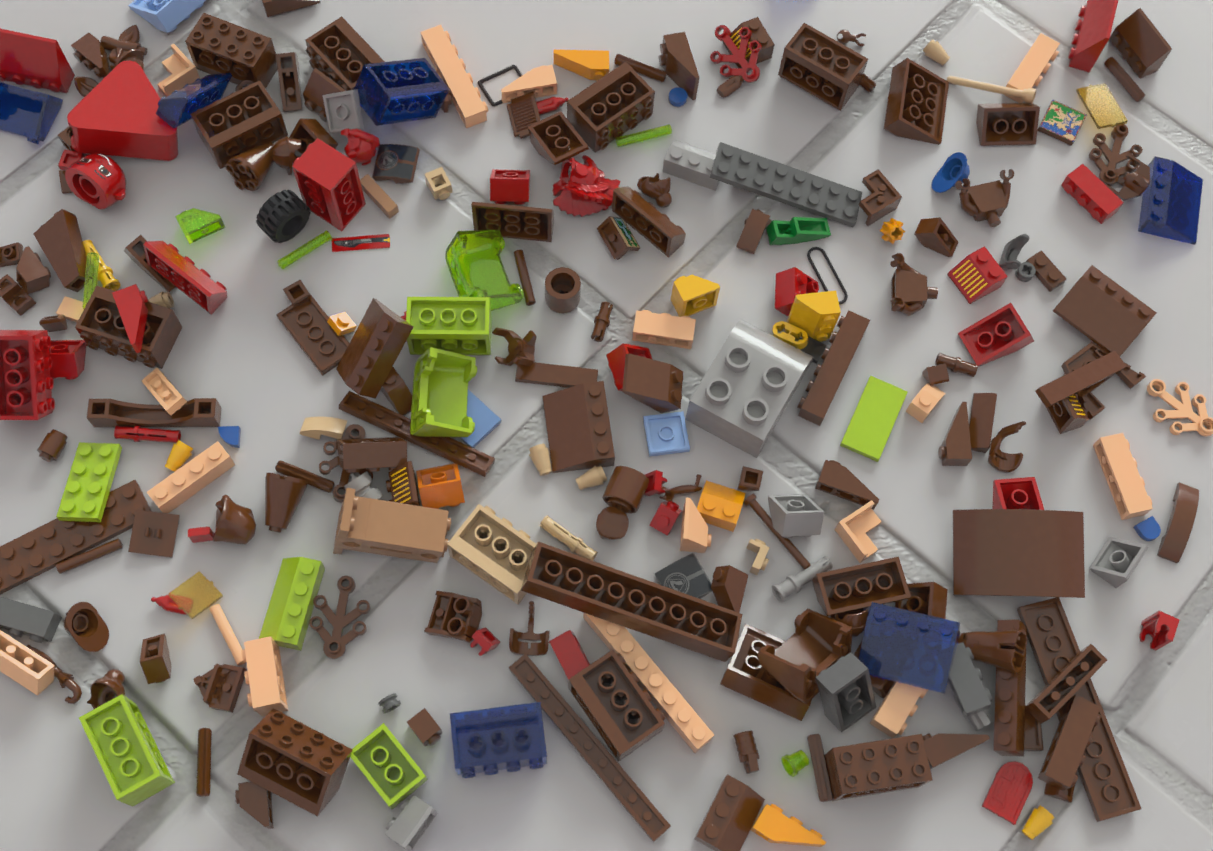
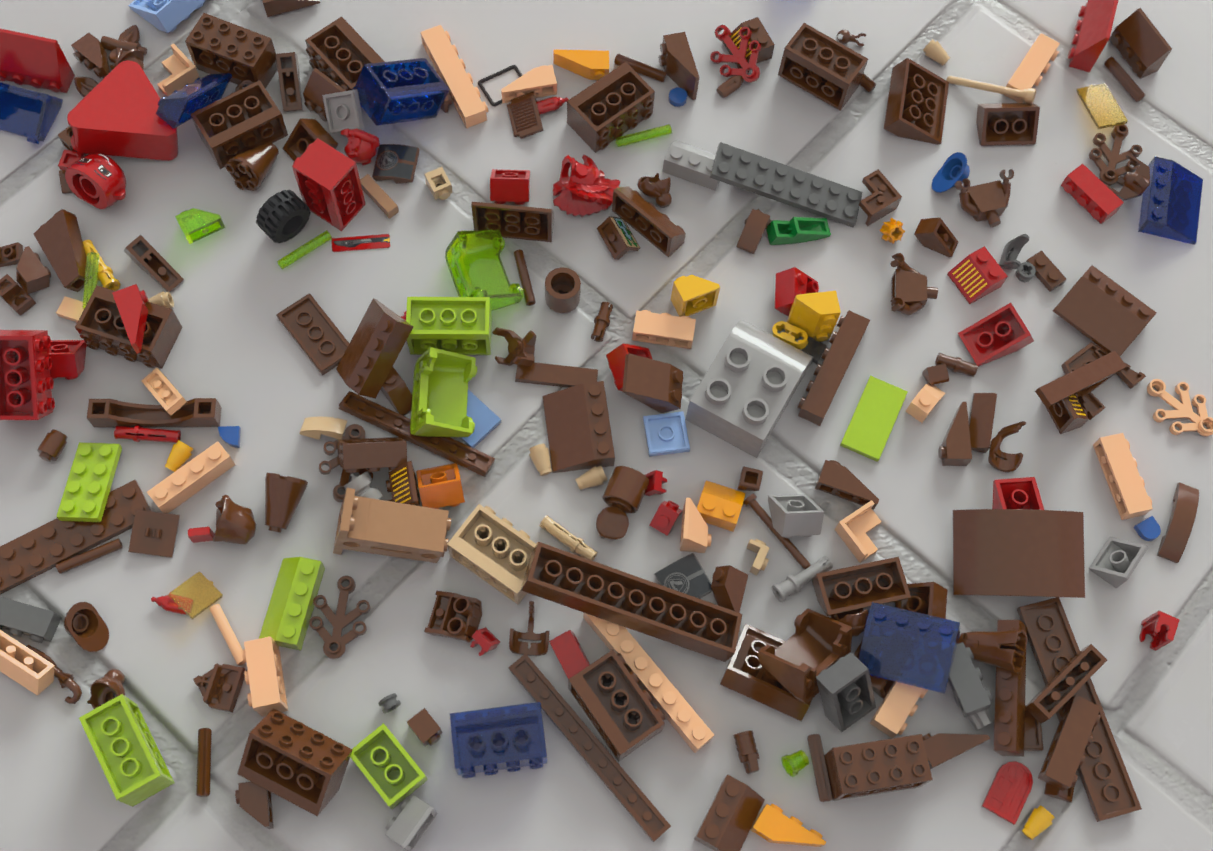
reddish brown slope [39,315,68,332] -> none
reddish brown slope [140,633,172,684] -> none
red slope [143,241,227,315] -> none
reddish brown piece [272,136,302,175] -> none
reddish brown axle [275,460,335,493] -> none
reddish brown slope [283,279,311,306] -> none
light orange plate [327,312,357,336] -> none
reddish brown slope [528,111,589,165] -> none
reddish brown piece [659,474,703,501] -> none
black piece [807,247,848,304] -> none
tile [1038,100,1087,146] -> none

